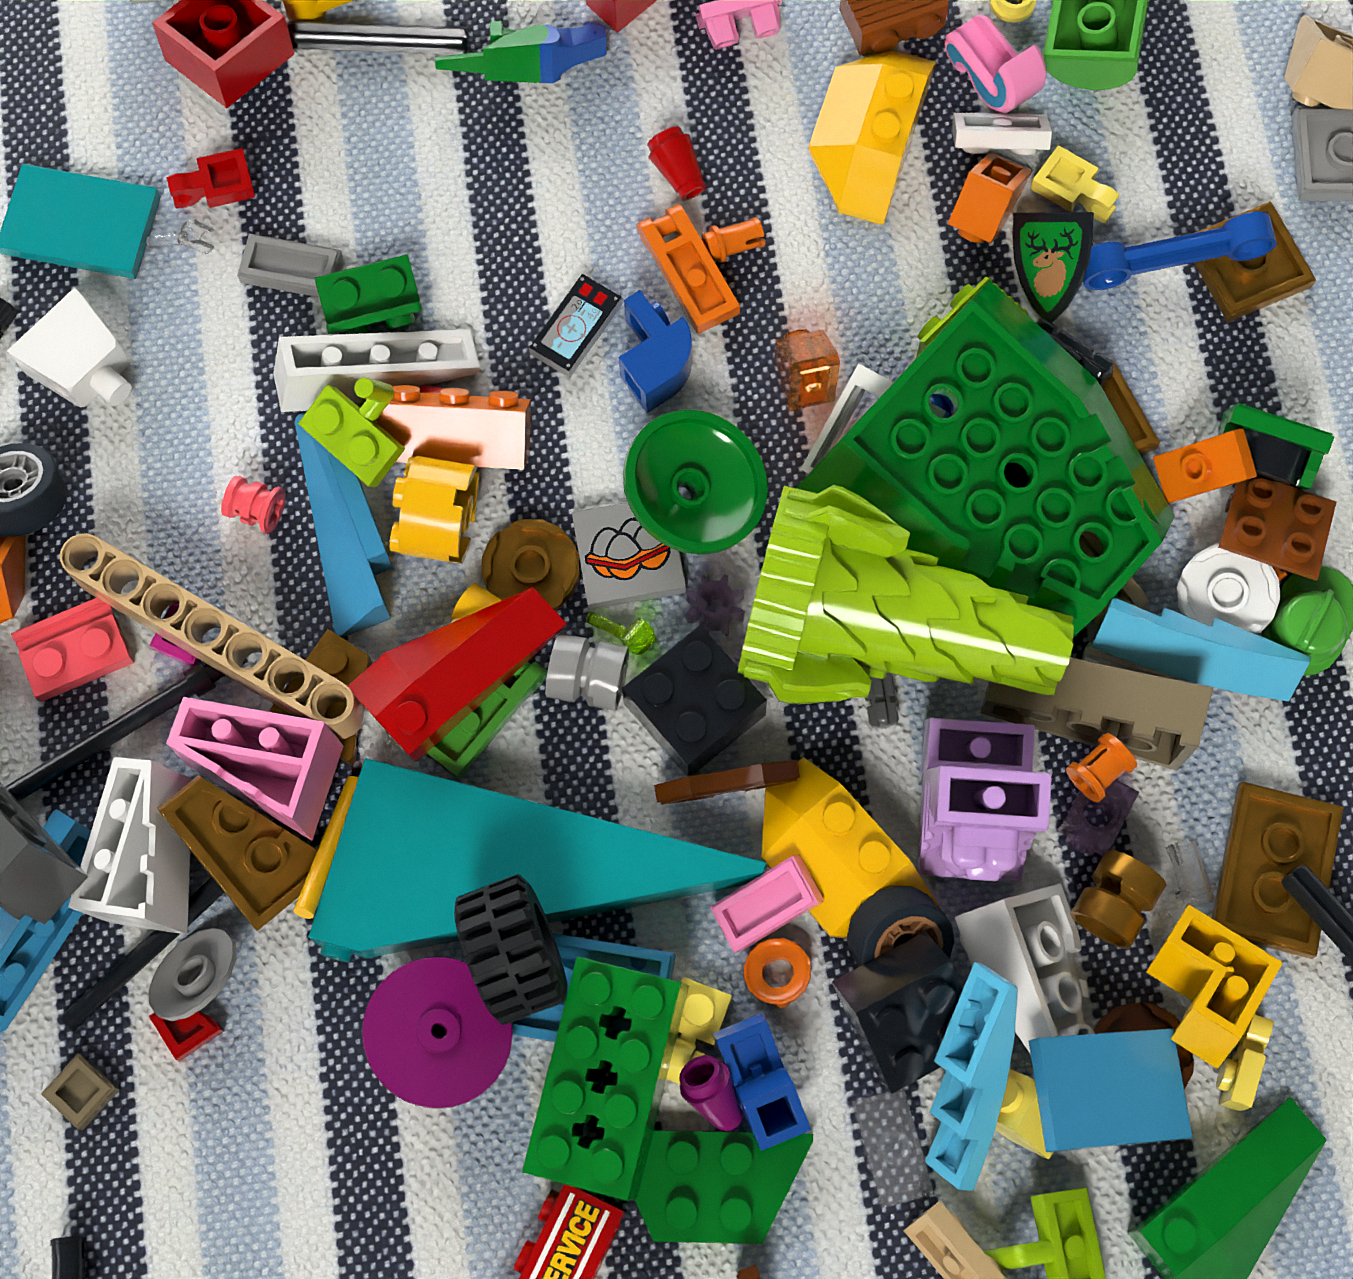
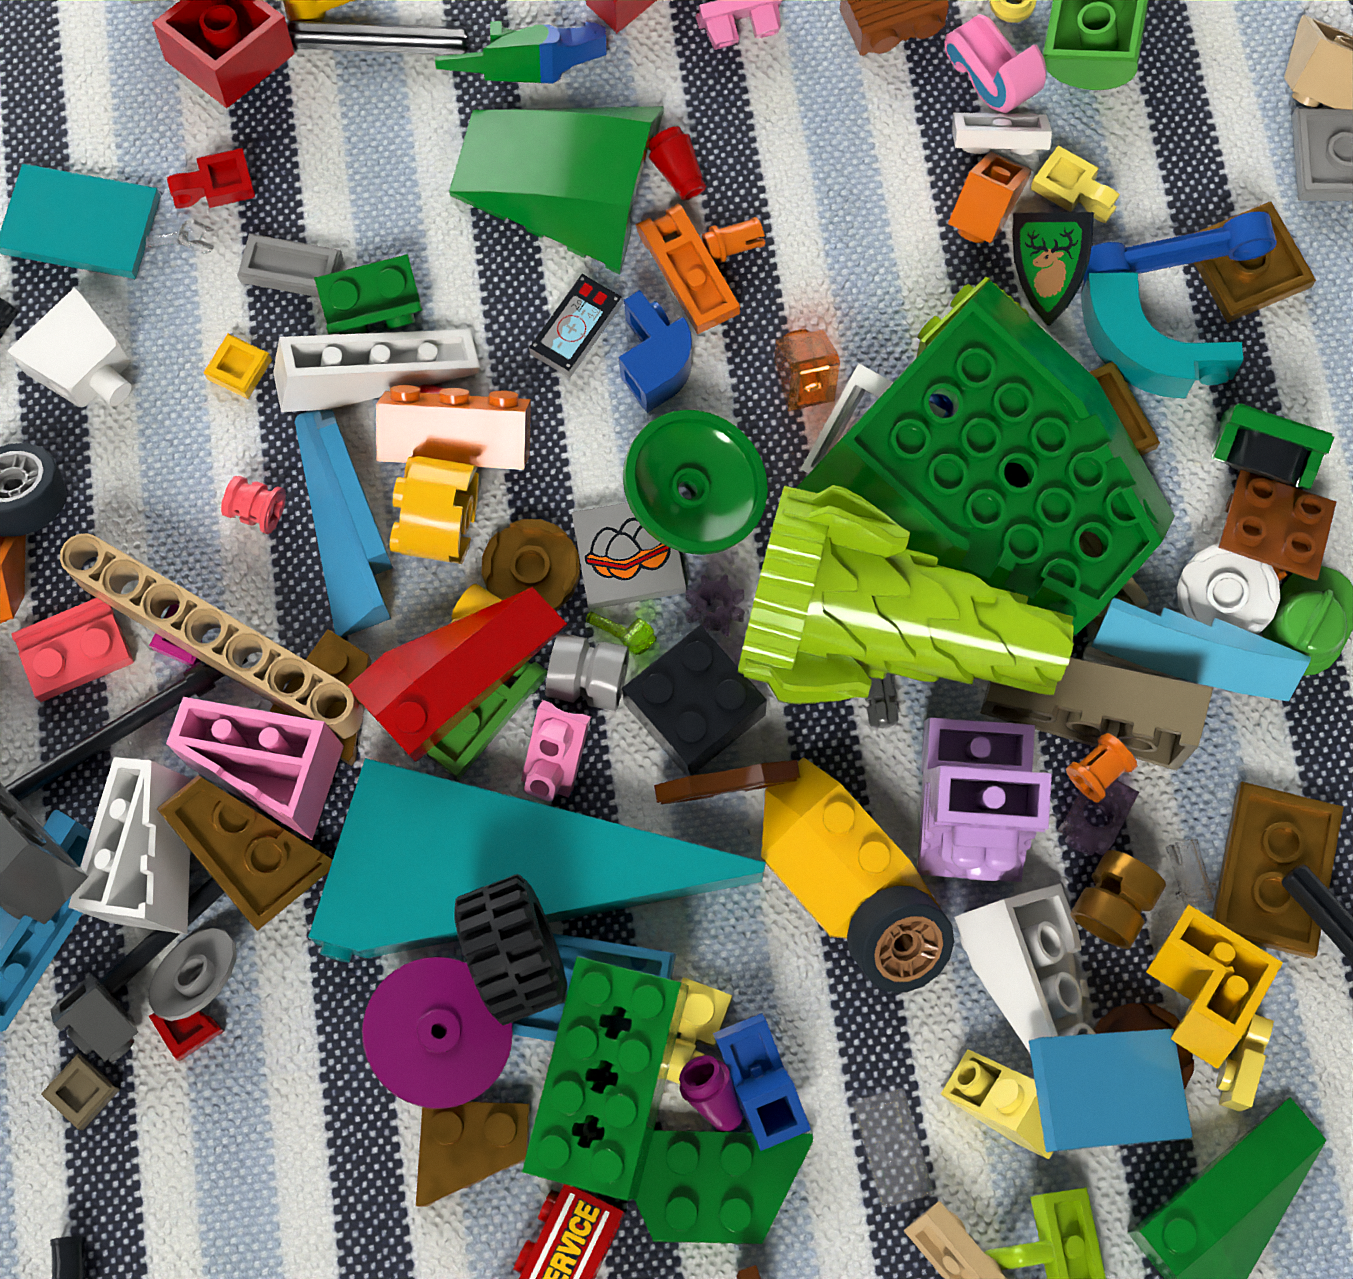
yellow bar [293,776,358,919] -> none
lime plate [298,378,406,487] -> none
bright pink tile [710,855,824,953] -> none
orange piece [744,938,812,1009] -> none
yellow wedge [808,50,936,225] -> none
black brick [832,931,963,1094] -> none
medium azure slope [925,962,1018,1191] -> none
black axle [1036,319,1114,386] -> none
orange plate [1153,428,1257,504] -> none
none -> dark grey brick [50,974,138,1062]
none -> yellow tile [203,333,272,399]
none -> pearl gold wing [416,1102,531,1207]
none -> green wedge [449,106,664,275]
none -> bright pink hips [521,700,591,801]
none -> teal arch [1081,272,1244,399]

